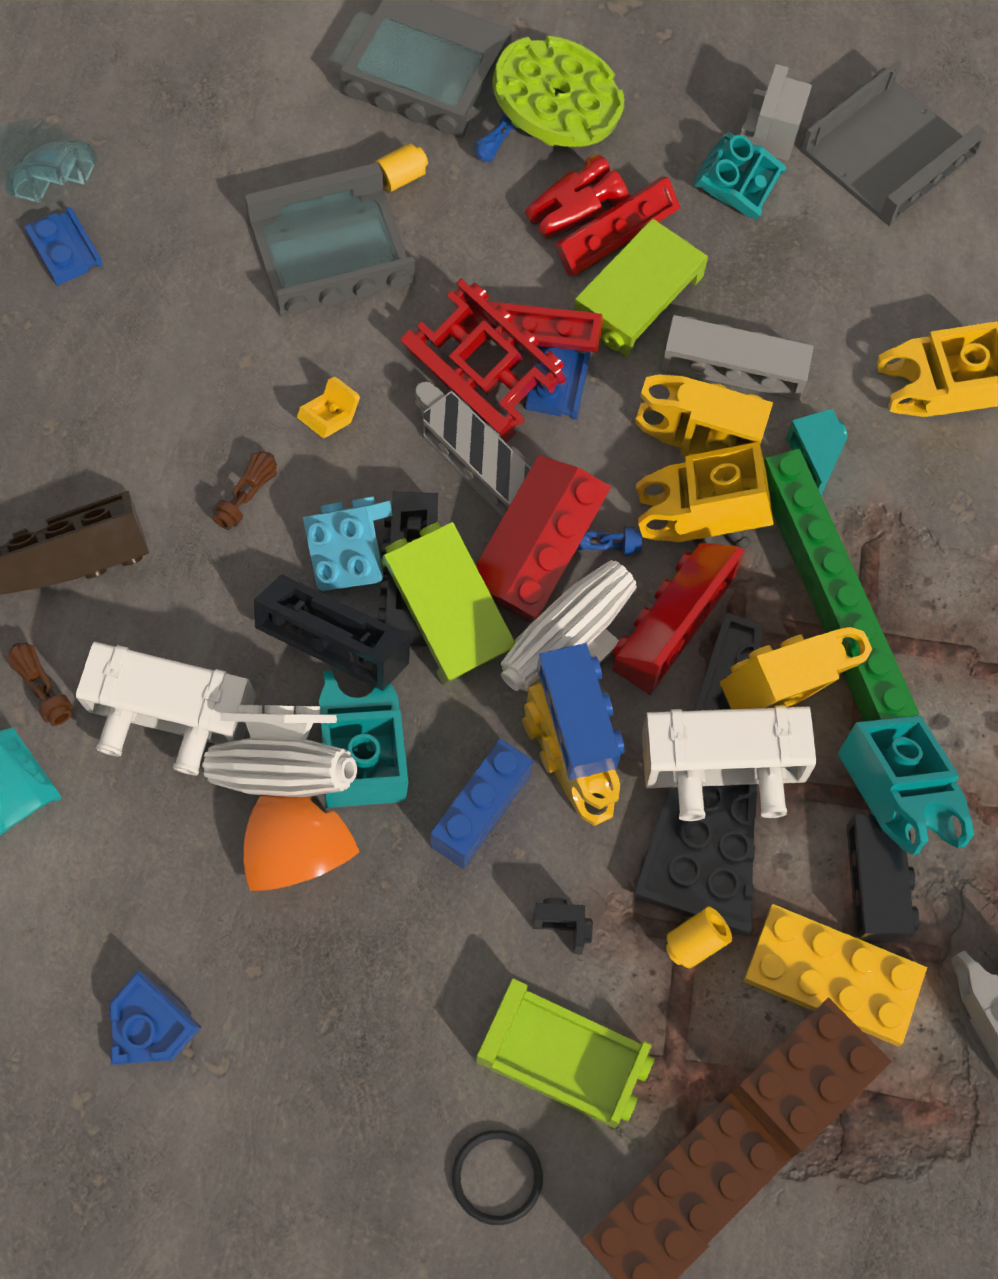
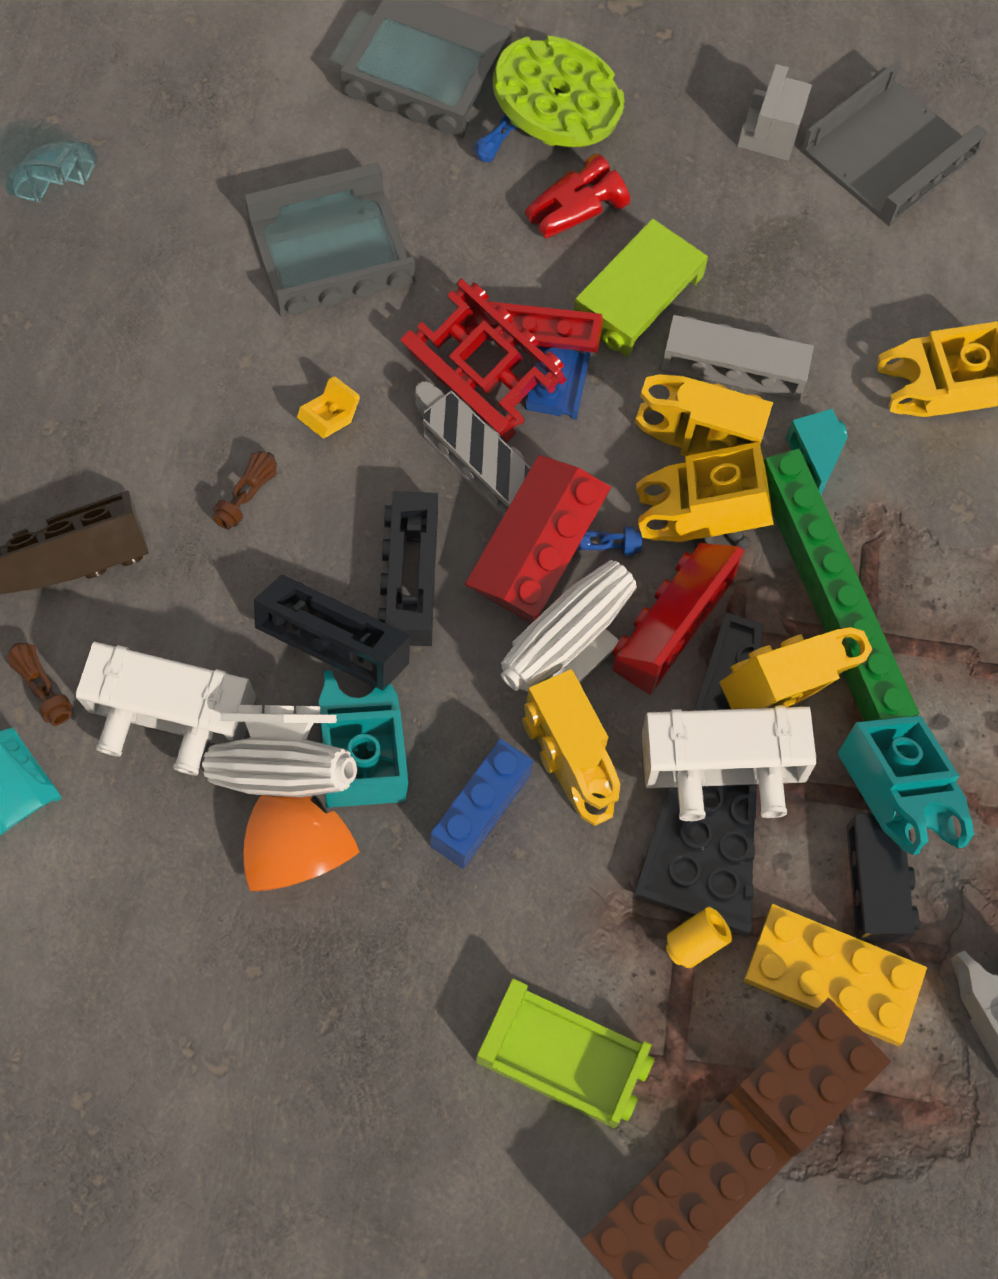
blue plate [24,206,103,286] -> none
blue plate [109,971,202,1065] -> none
medium azure bracket [303,496,393,591] -> none
yellow brick [373,143,428,193] -> none
lime panel [380,522,515,685] -> none
black tyre [452,1130,543,1225] -> none
black bracket [533,898,593,955] -> none
blue brick [537,643,625,780] -> none
red plate [554,177,681,276] -> none
teal slope [694,131,787,220] -> none

